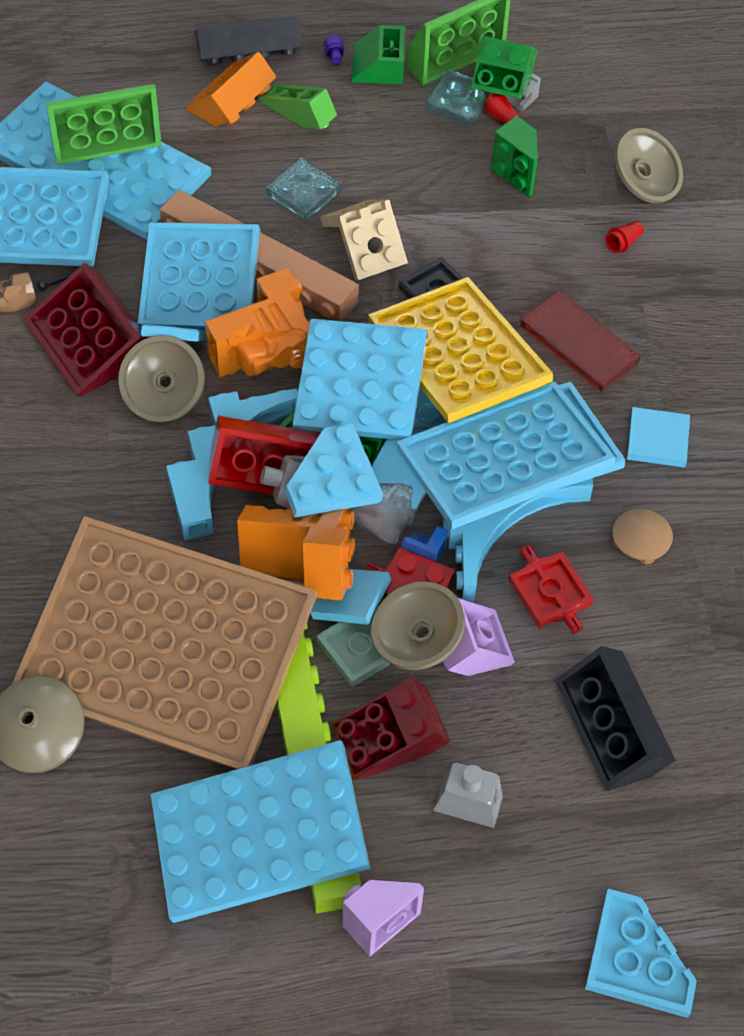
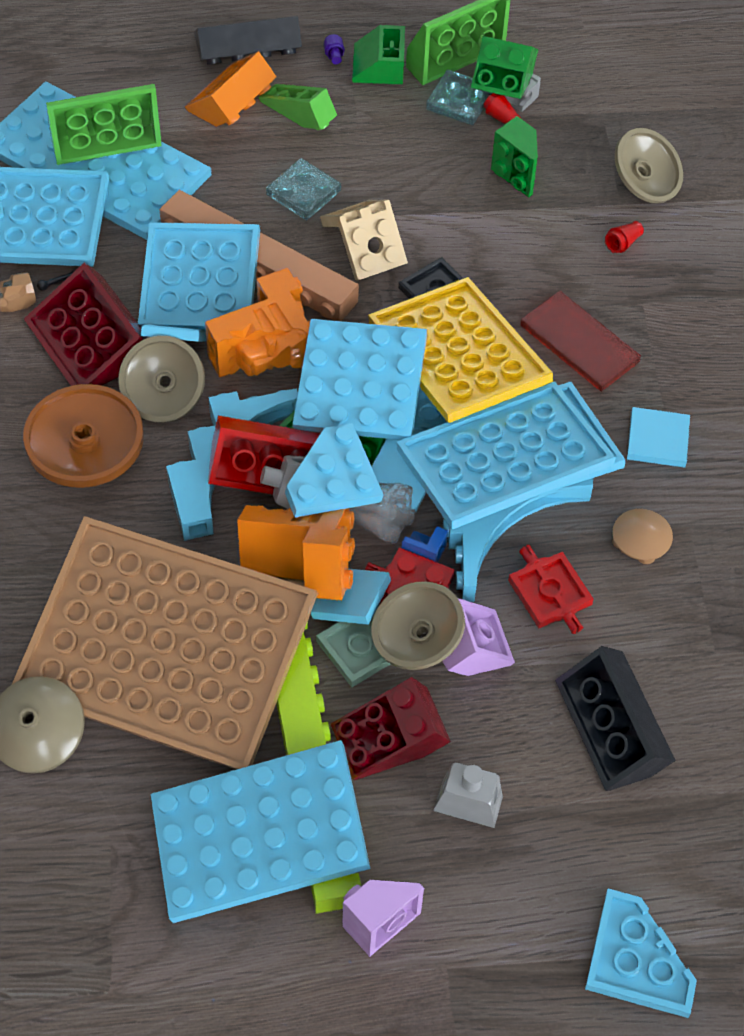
none -> dark orange dish [23,384,144,488]

